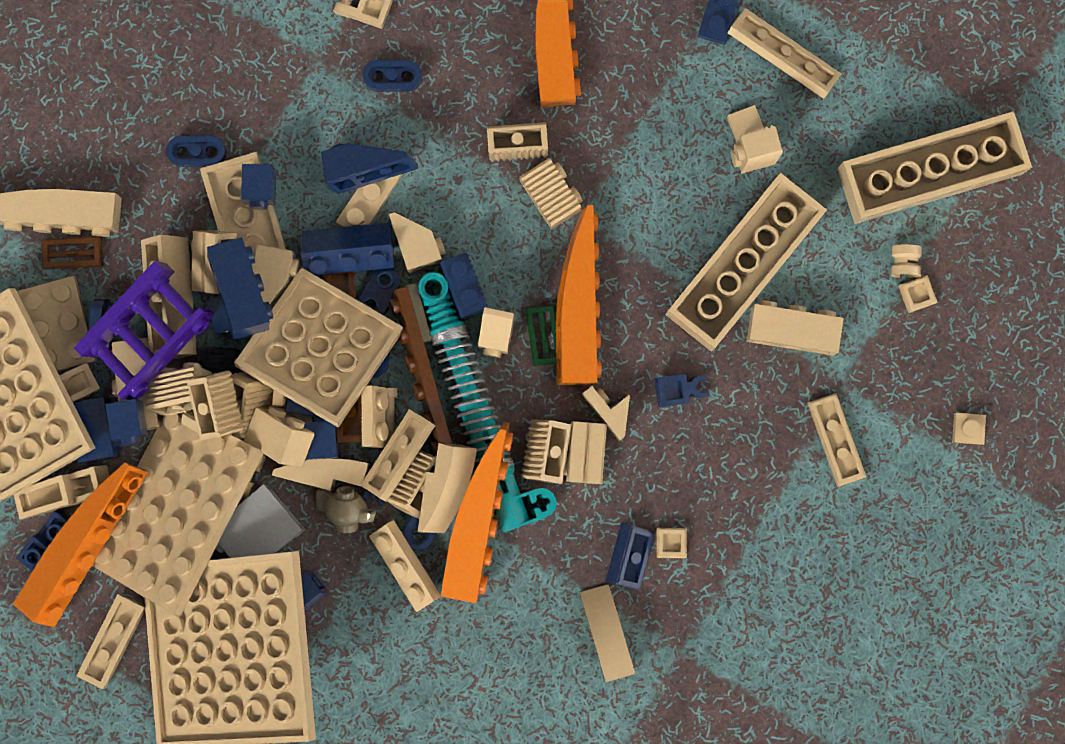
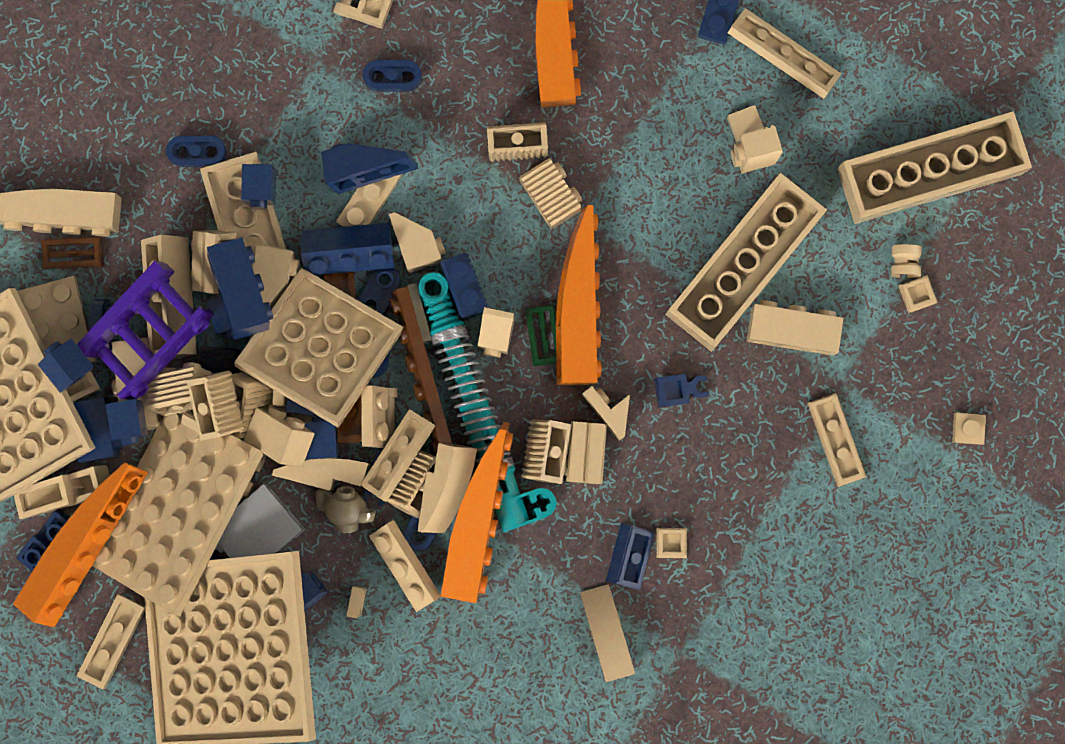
none -> dark blue brick [37,338,94,393]
none -> tan tile [346,585,367,618]

